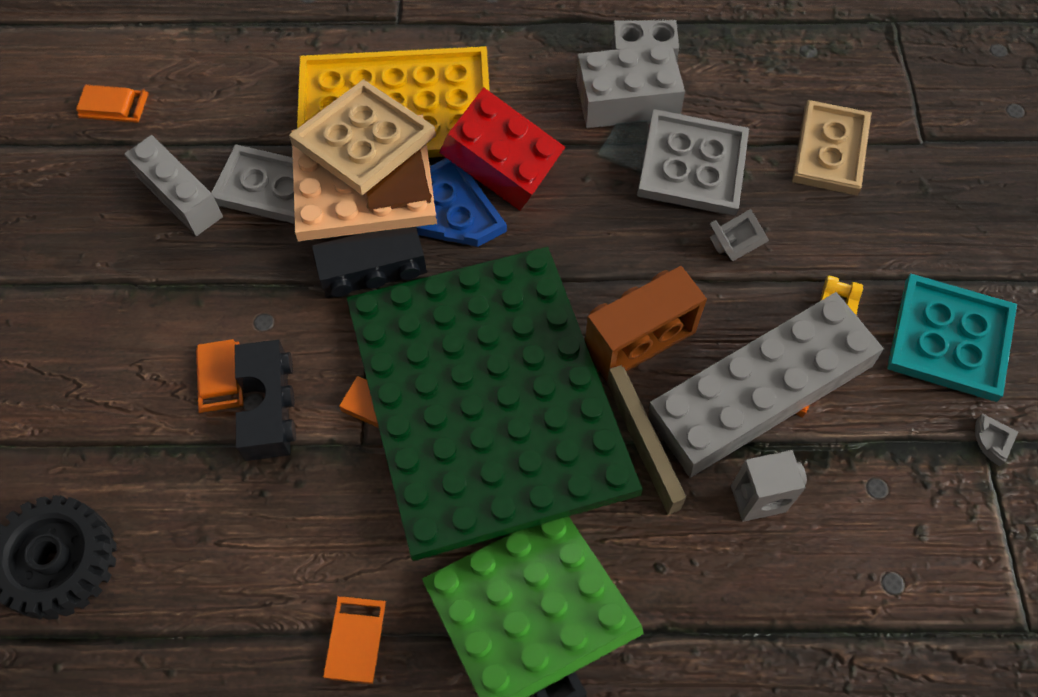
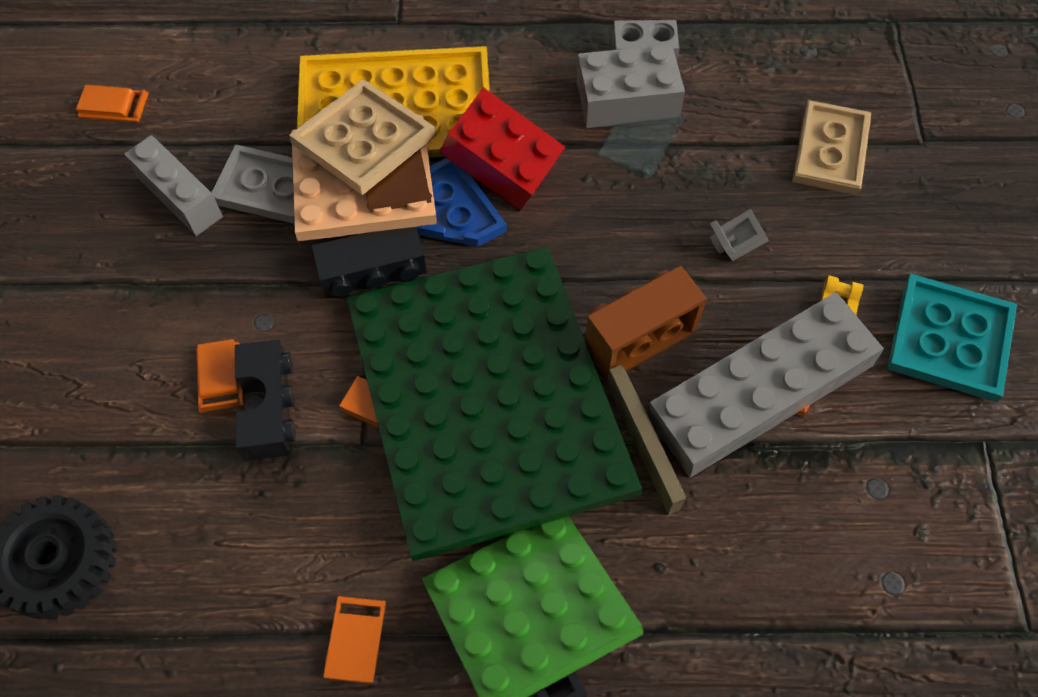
light grey plate [637,109,749,216] -> none
light grey brick [731,450,807,522] -> none
light grey tile [975,414,1018,466] -> none

